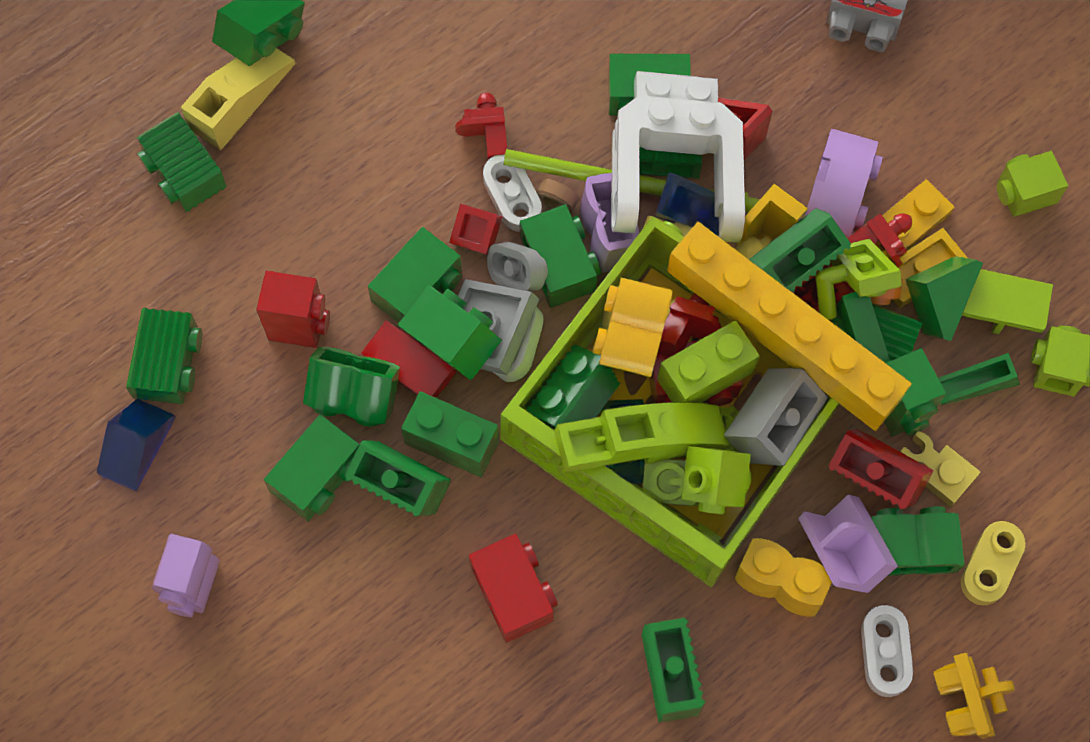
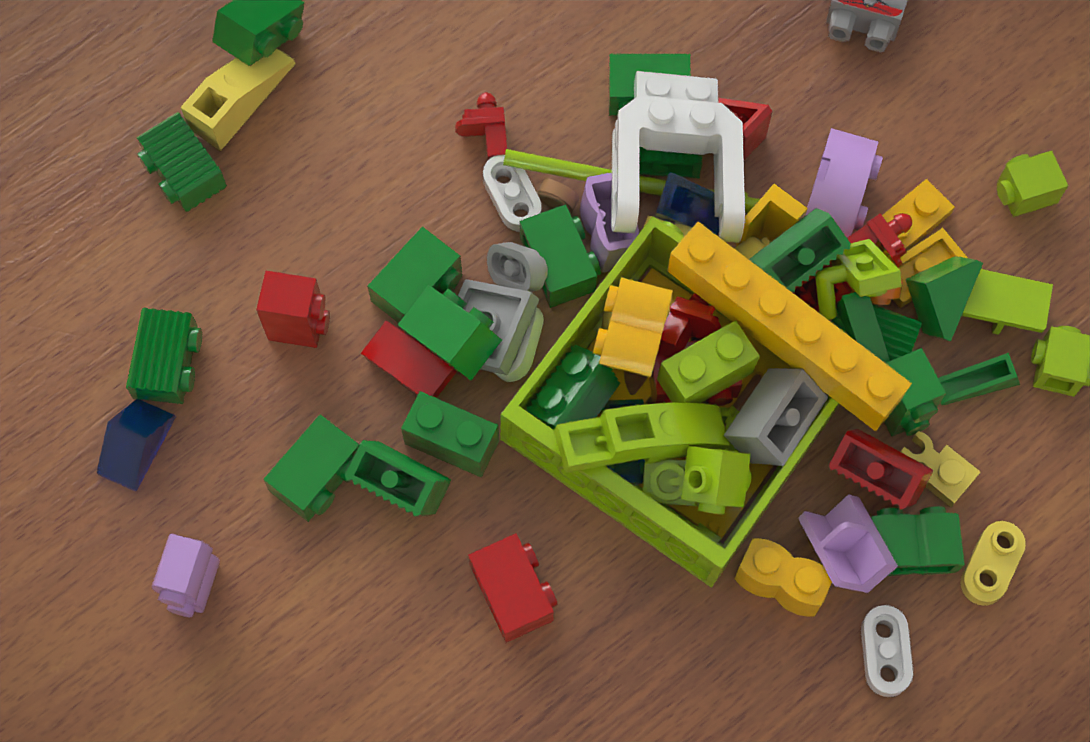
green brick [303,346,400,427] -> none
red plate [449,203,503,255] -> none
green brick [641,618,705,723] -> none
yellow hips [933,652,1015,739] -> none

